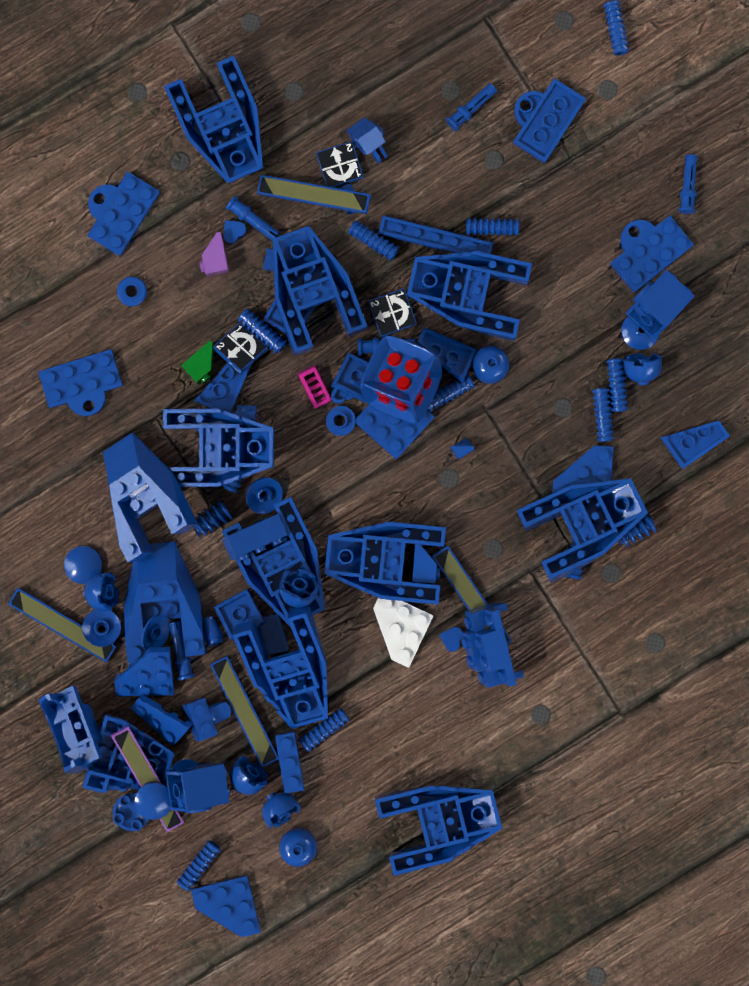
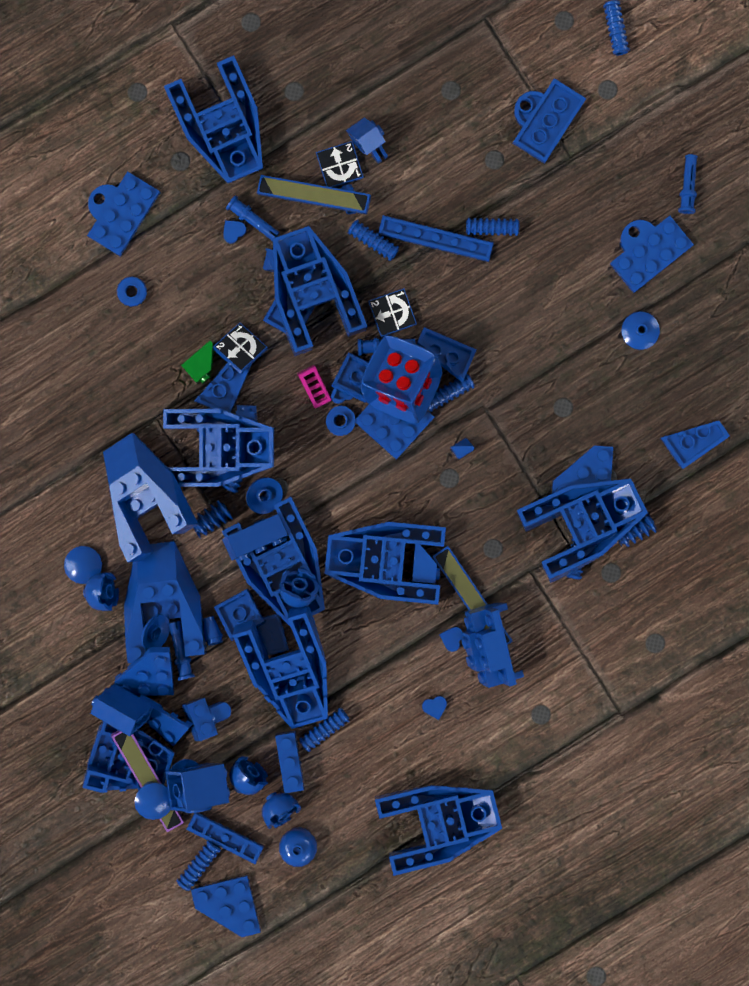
olive tile [8,588,117,663] -> none
blue plate [38,349,123,416] -> none
blue piece [39,686,103,774] -> none
blue dish [82,610,121,647] -> none
blue dish [113,793,149,831] -> none
medium lavender slope [199,232,229,277] -> none
olive tile [210,656,279,768] -> none
blue piece [238,308,287,354] -> none
white plate [373,598,433,668] -> none
blue wedge [407,251,532,341] -> none
blue pin [445,83,497,132] -> none
blue cylinder [471,346,509,384] -> none
blue piece [592,388,614,442] -> none
blue piece [606,358,628,412] -> none
blue cylinder [623,353,662,385] -> none
blue brick [626,270,695,339] -> none
none -> blue brick [90,683,154,736]
none -> blue plate [186,812,264,864]
none -> blue tile [422,696,447,720]

